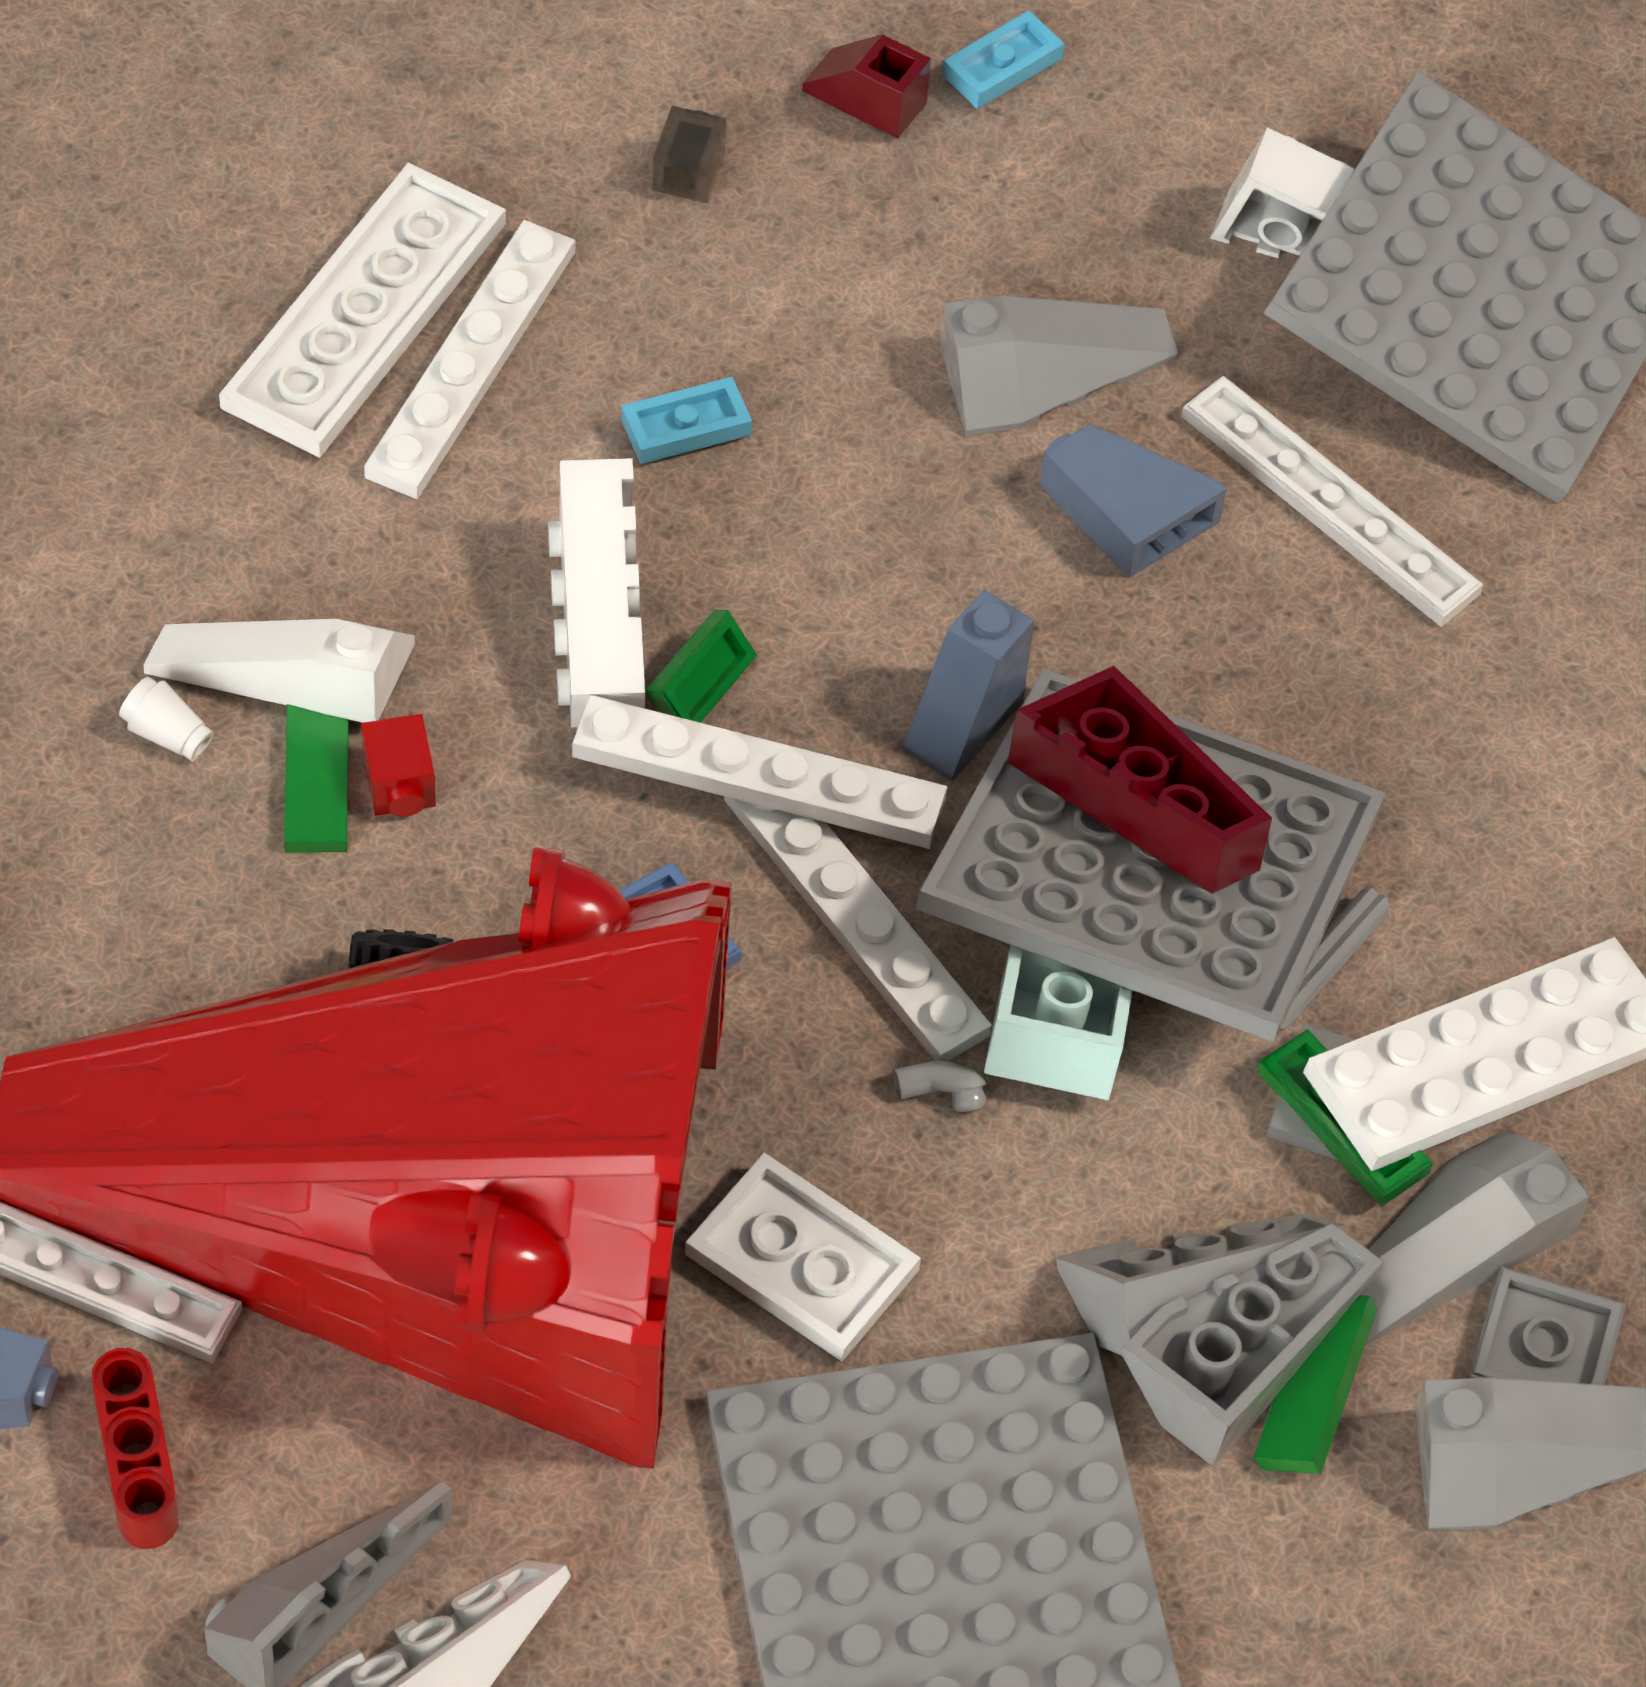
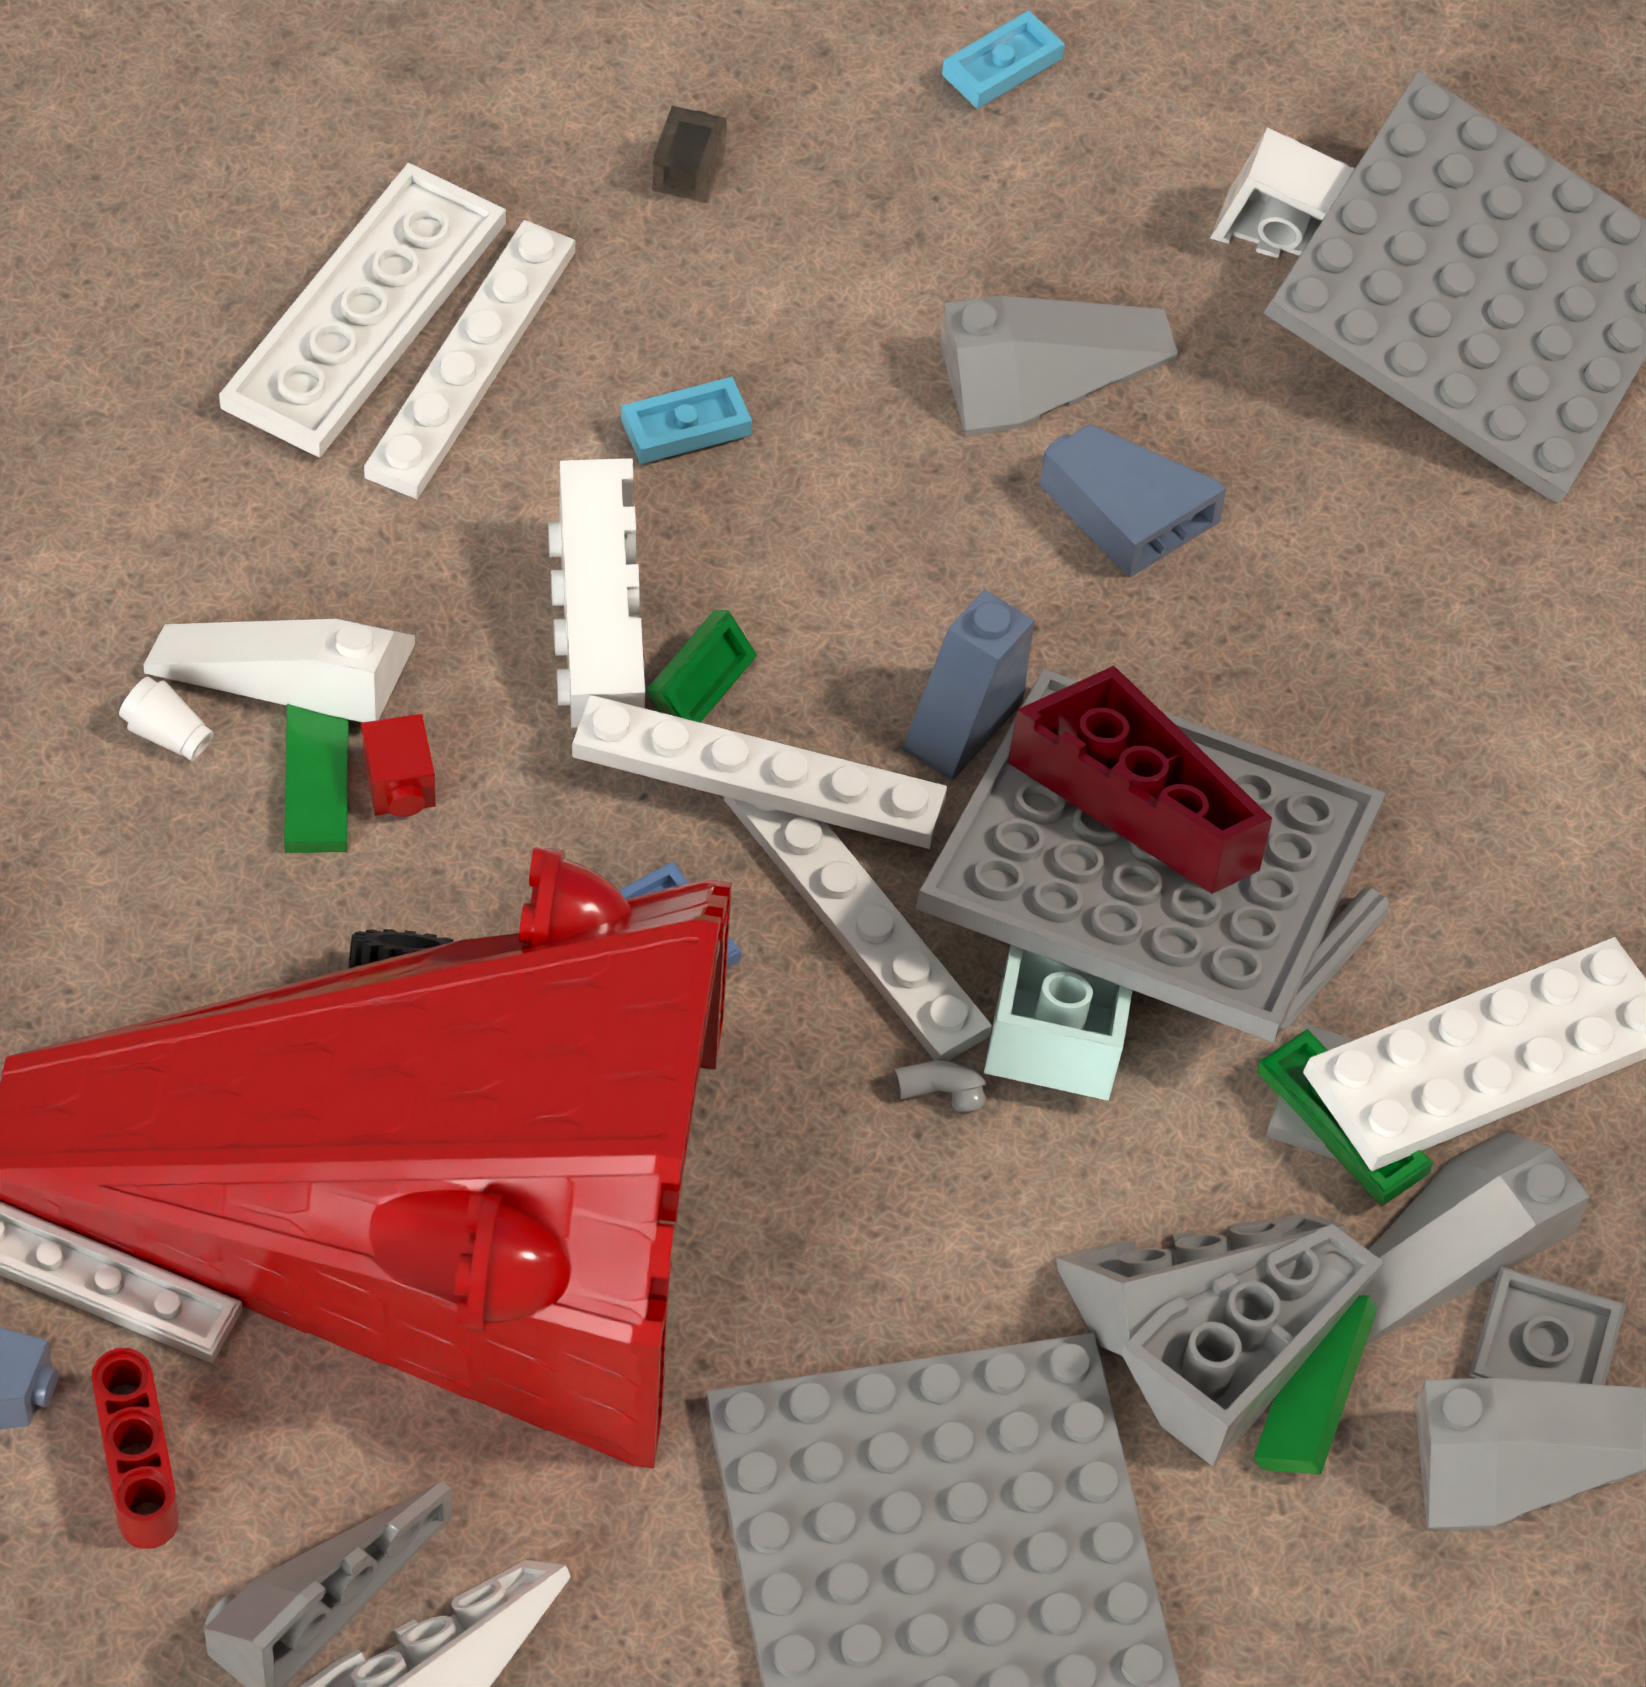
white plate [685,1153,921,1362] -> none
dark red slope [802,34,931,139] -> none
white tile [1182,376,1483,627] -> none

